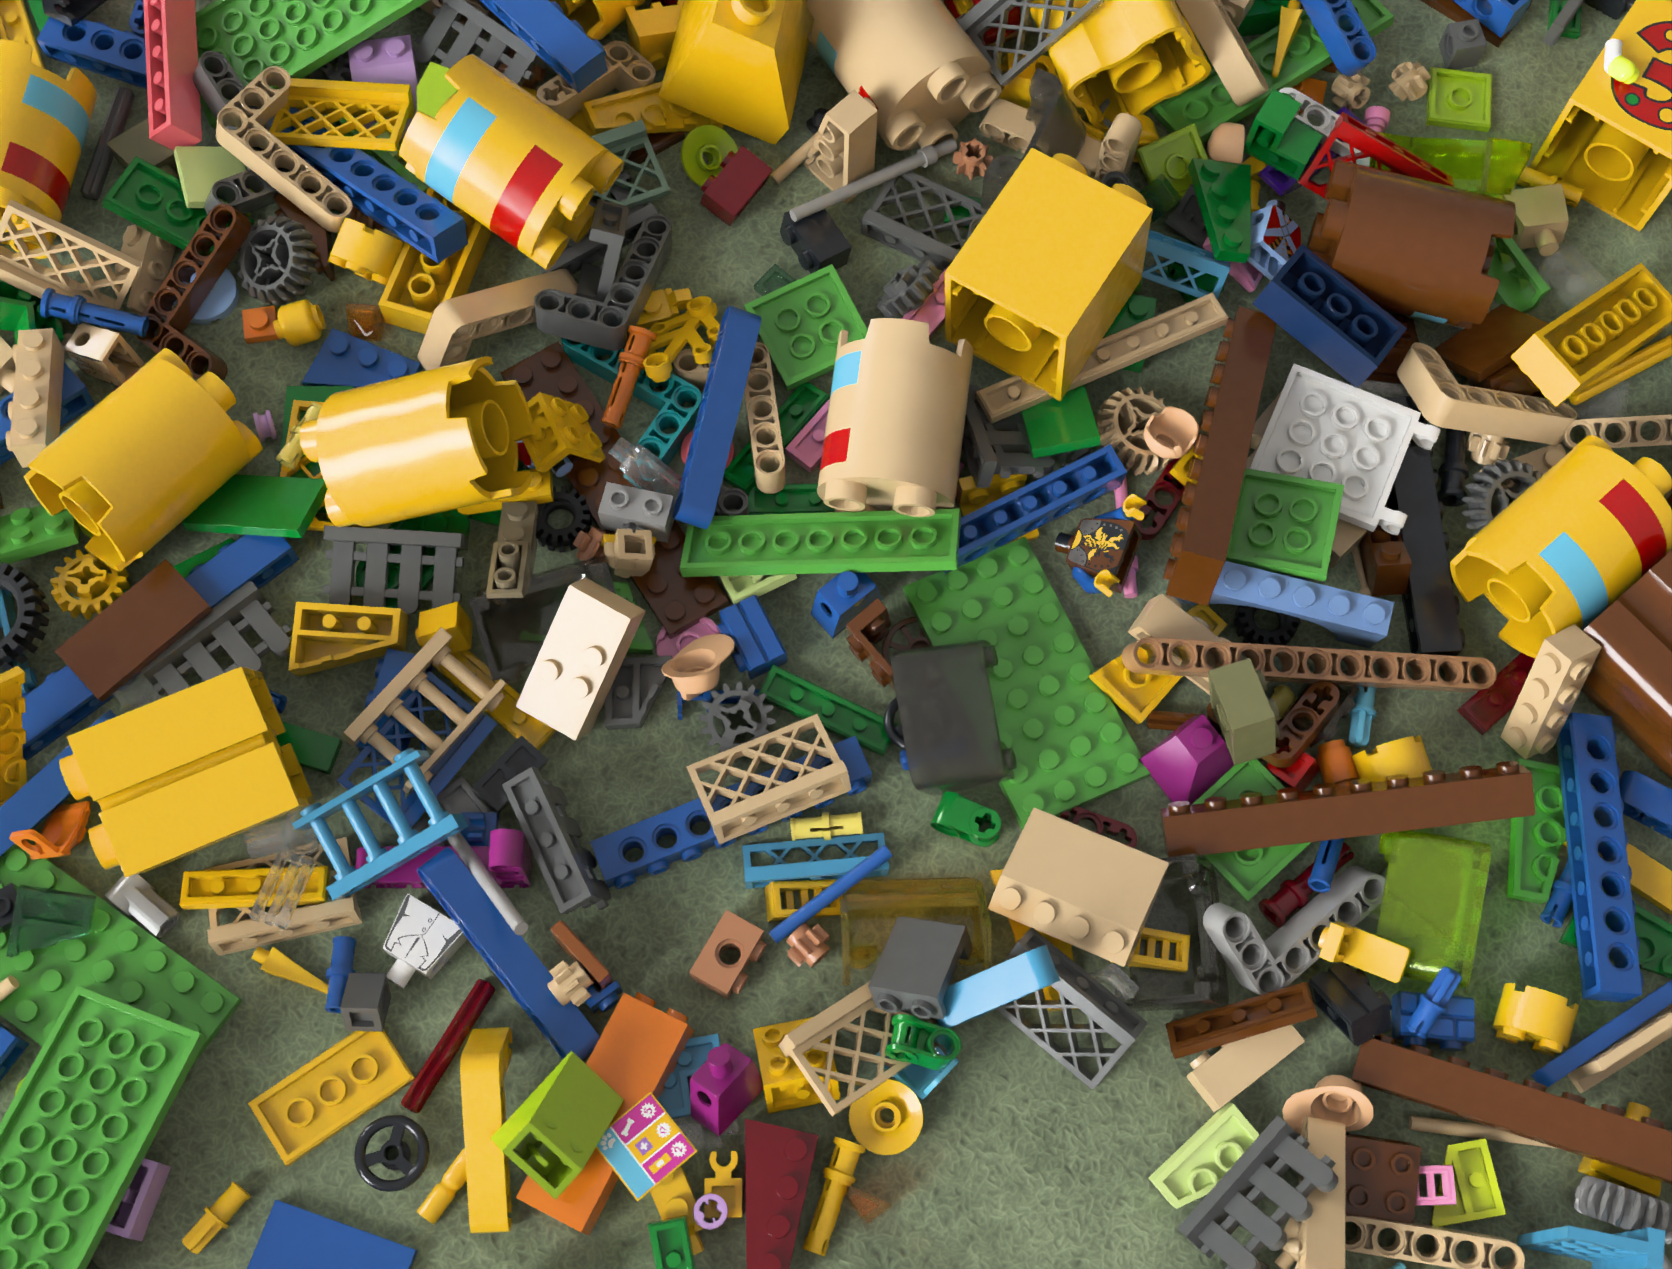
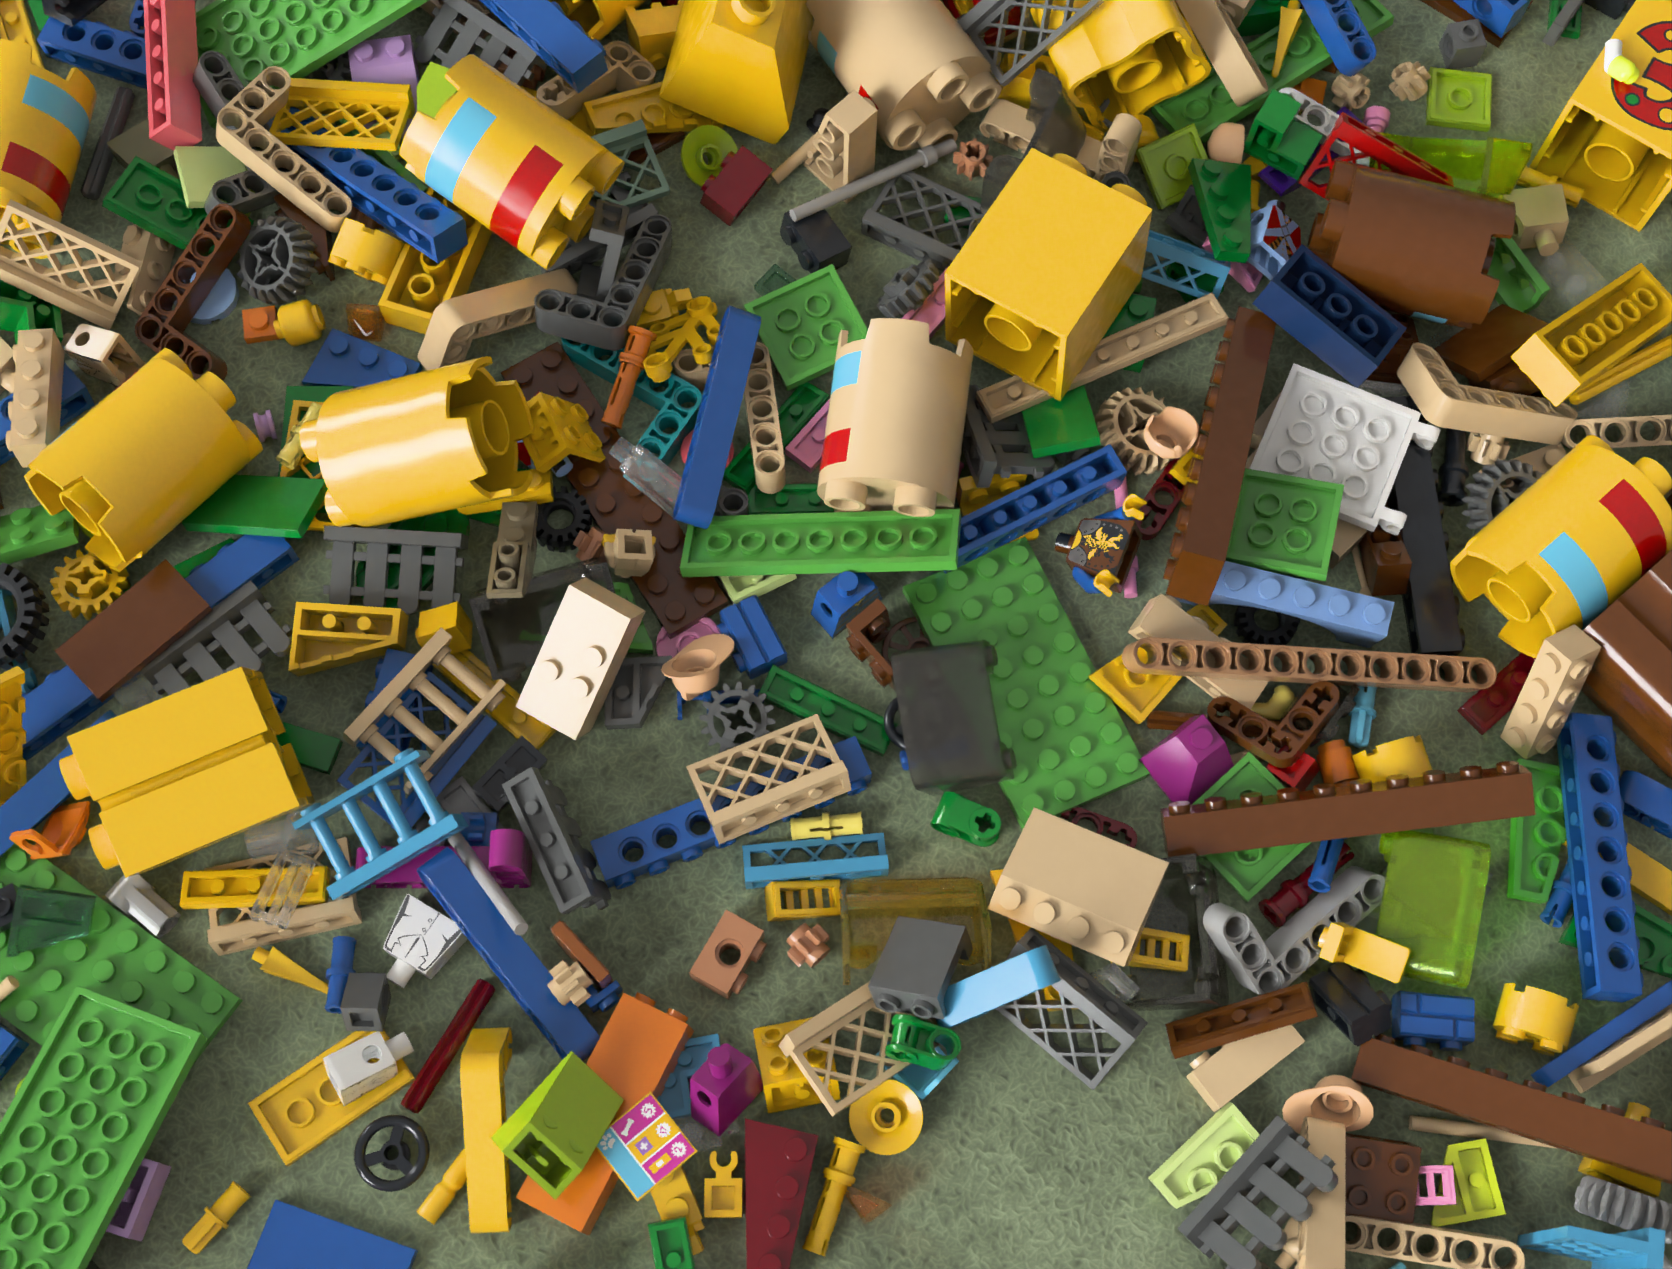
blue pin [40,288,149,338] -> none
light grey brick [598,482,675,543] -> none
lavender bush [693,1193,728,1230] -> none
blue bar [769,844,893,943] -> none
clear green brick [1138,173,1182,224] -> none
olive brick [1208,658,1280,765] -> none
blue axle [1405,966,1462,1039] -> none
none -> white torso [323,1031,414,1106]

